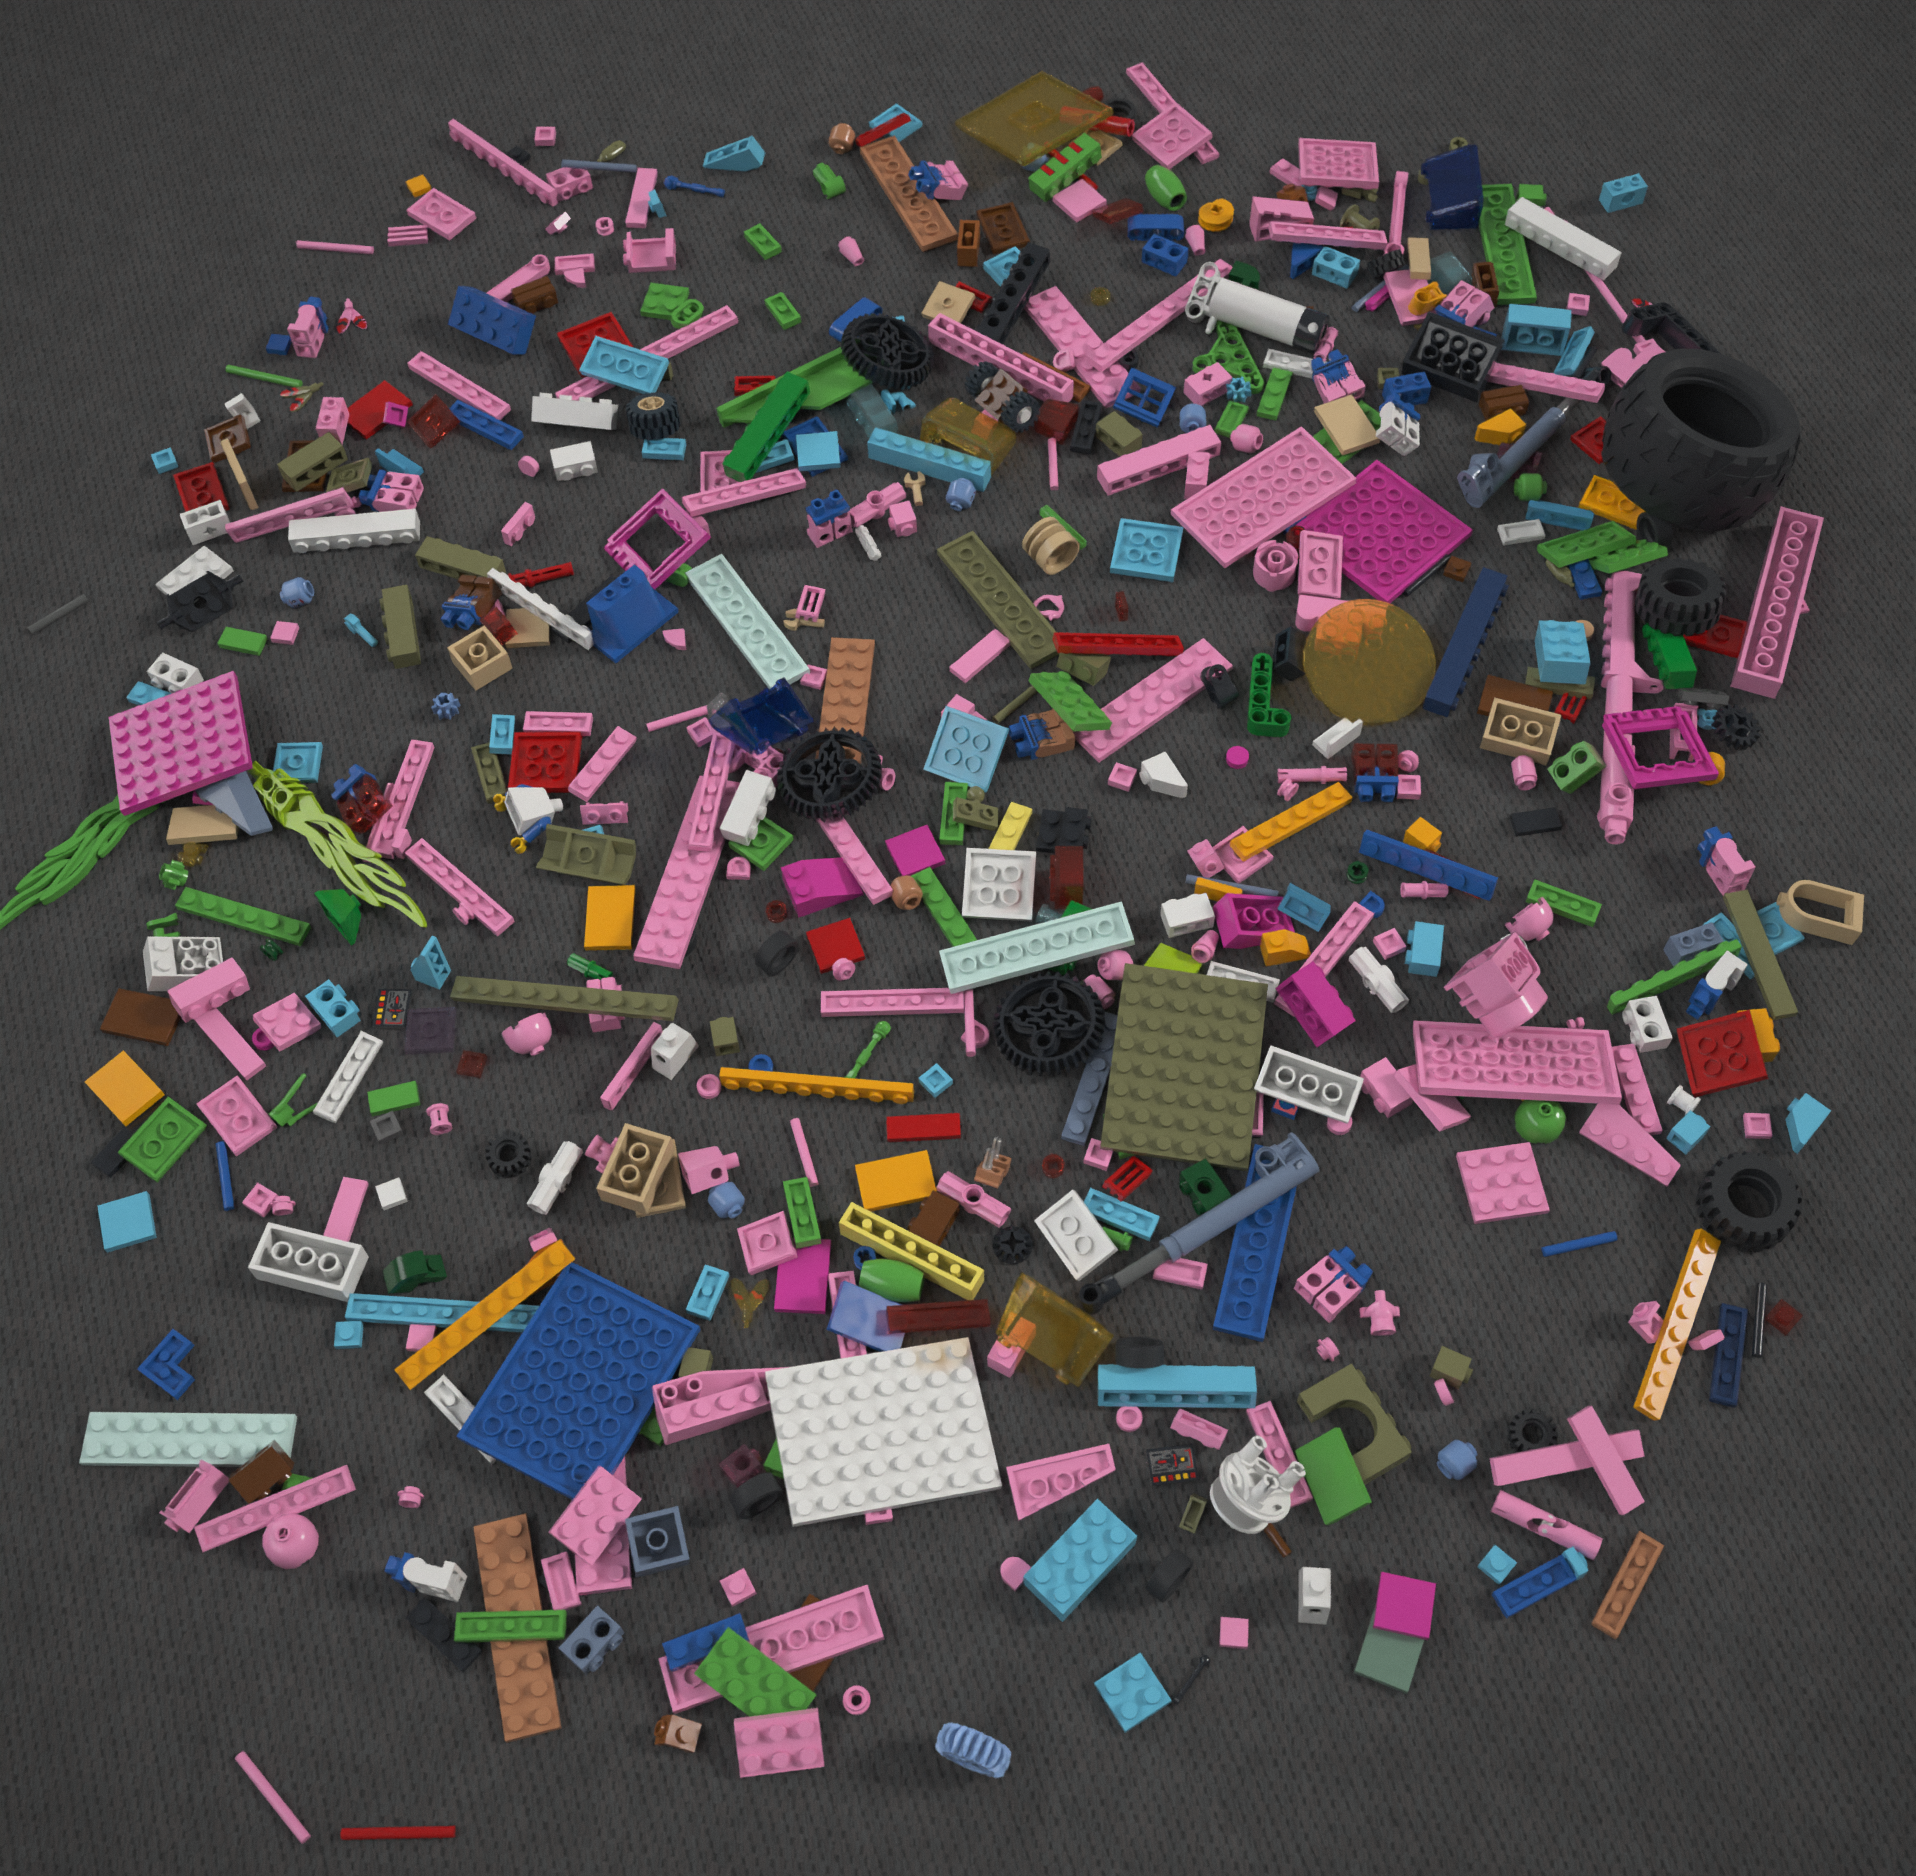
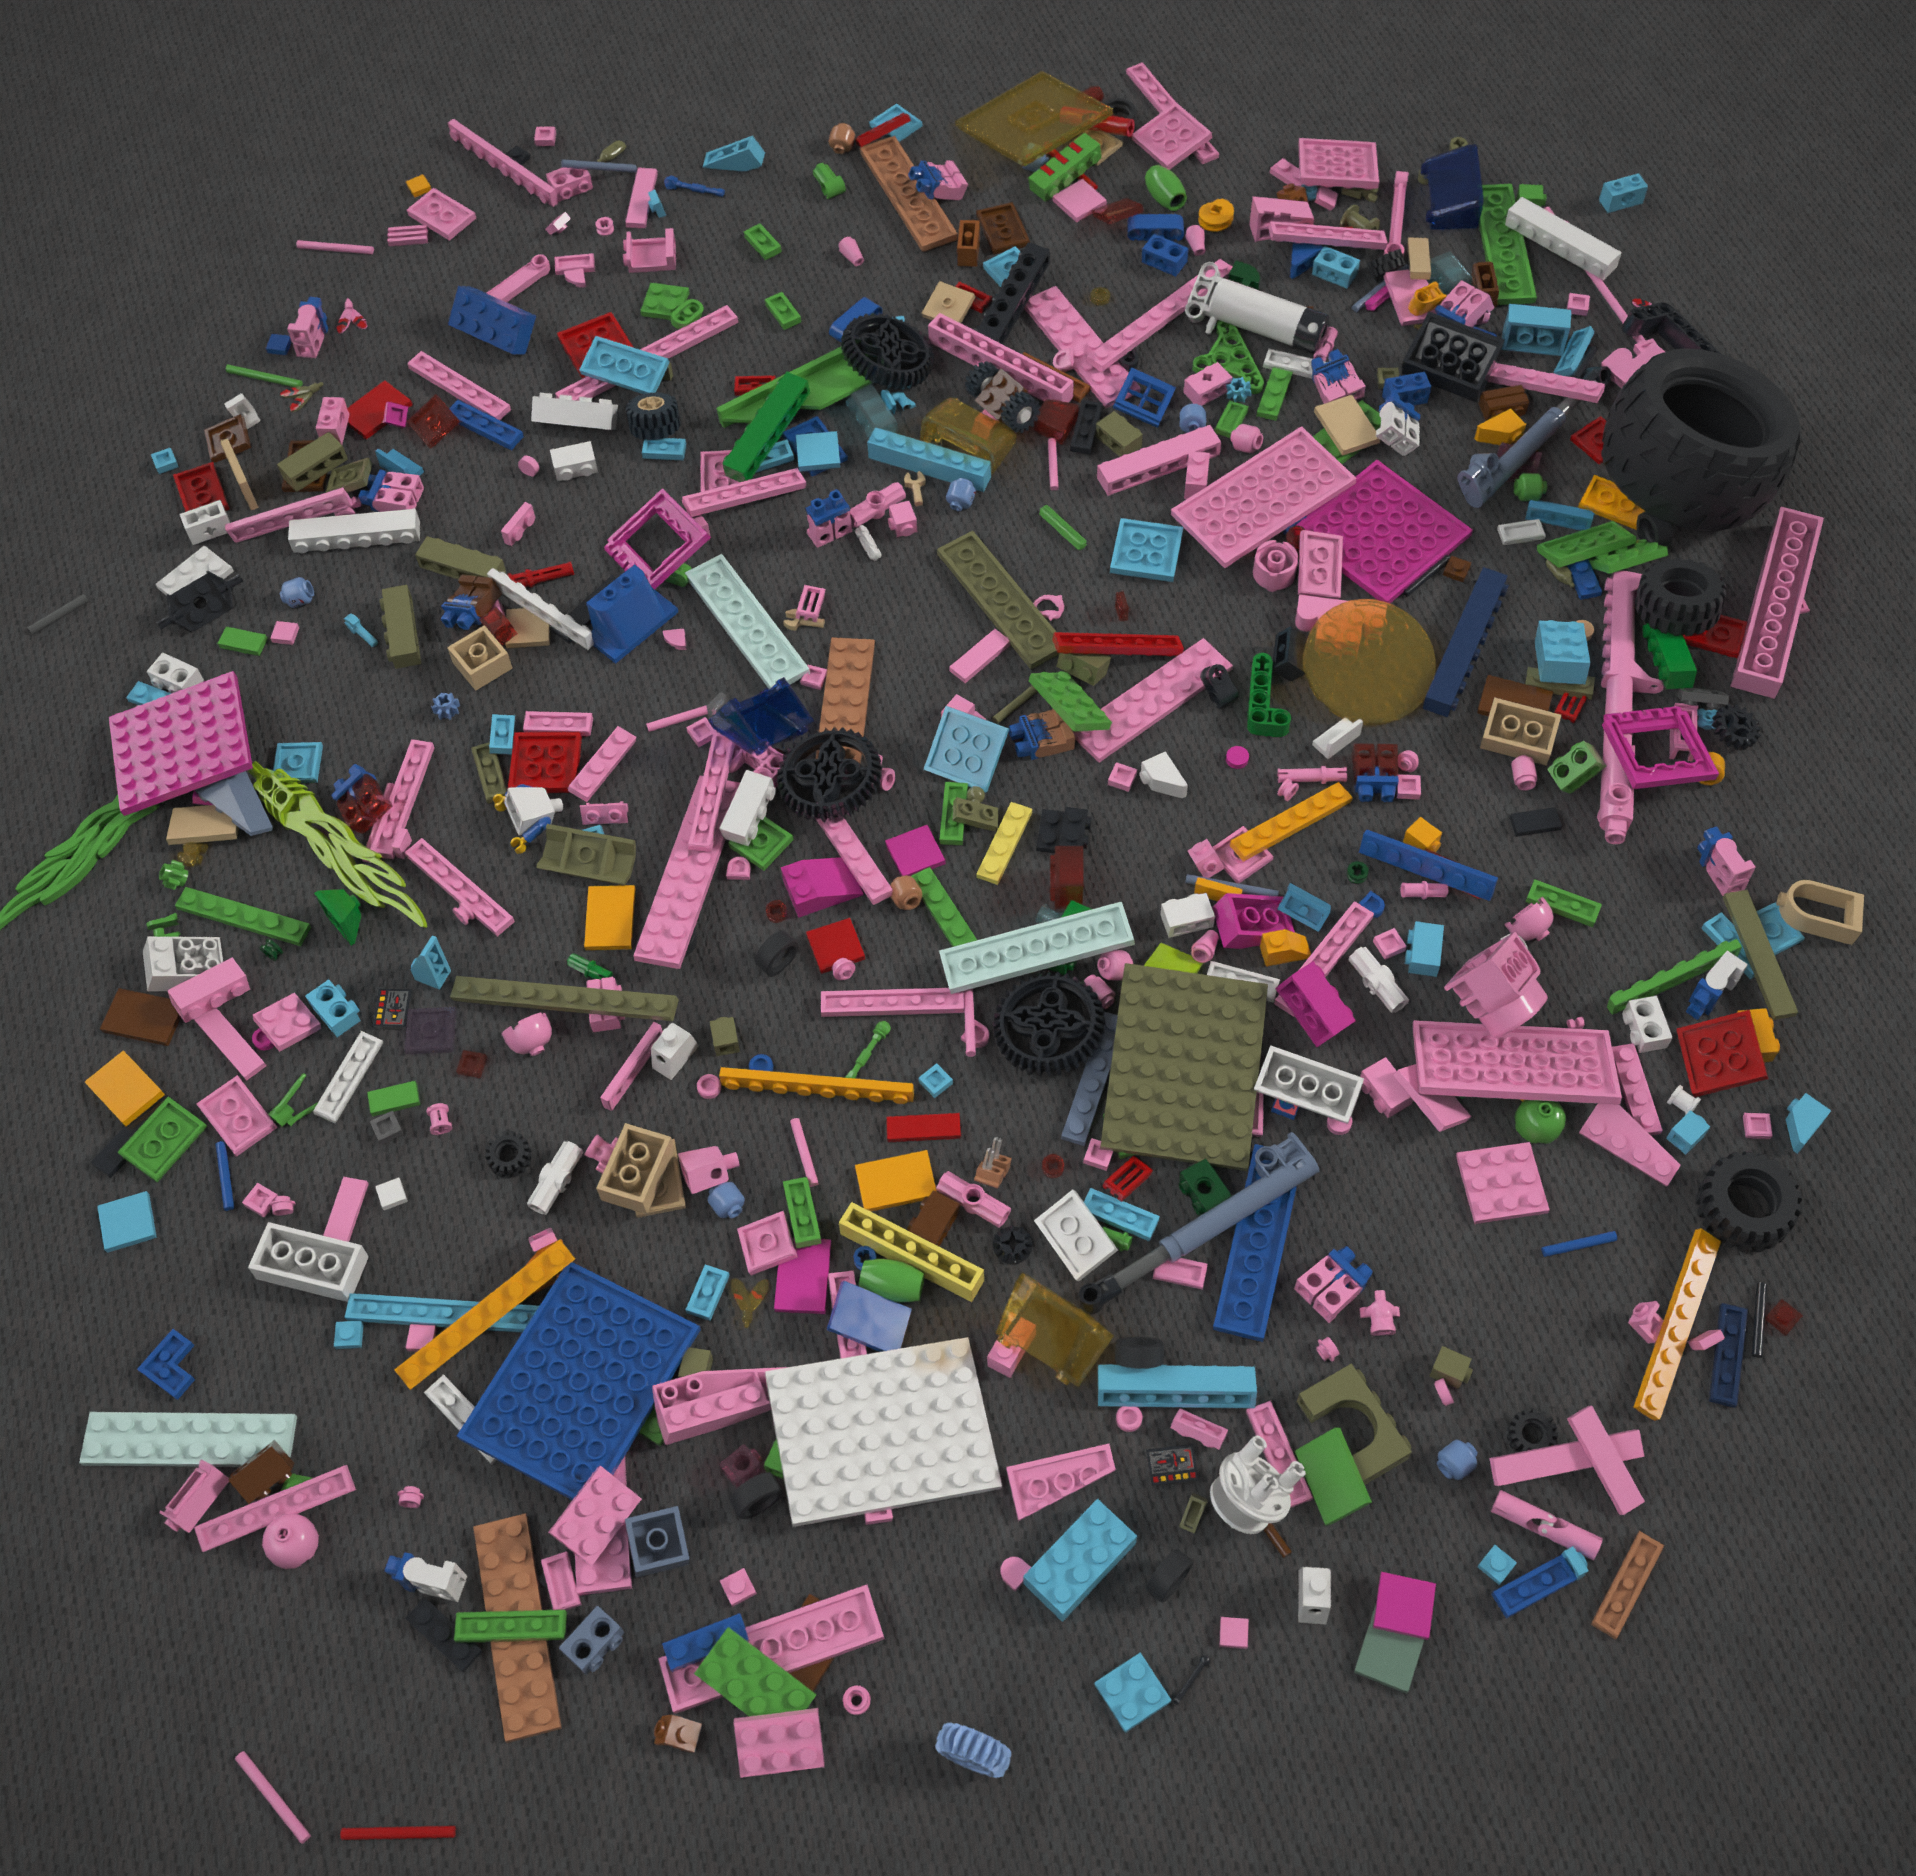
dark green brick [383,1250,447,1293] -> none
reddish brown brick [511,276,558,314] -> none
clear red plate [886,1299,991,1334] -> none
white plate [962,848,1036,922] -> none
tan wheel [1022,517,1080,575] -> none
sand blue brick [1663,922,1724,967] -> none

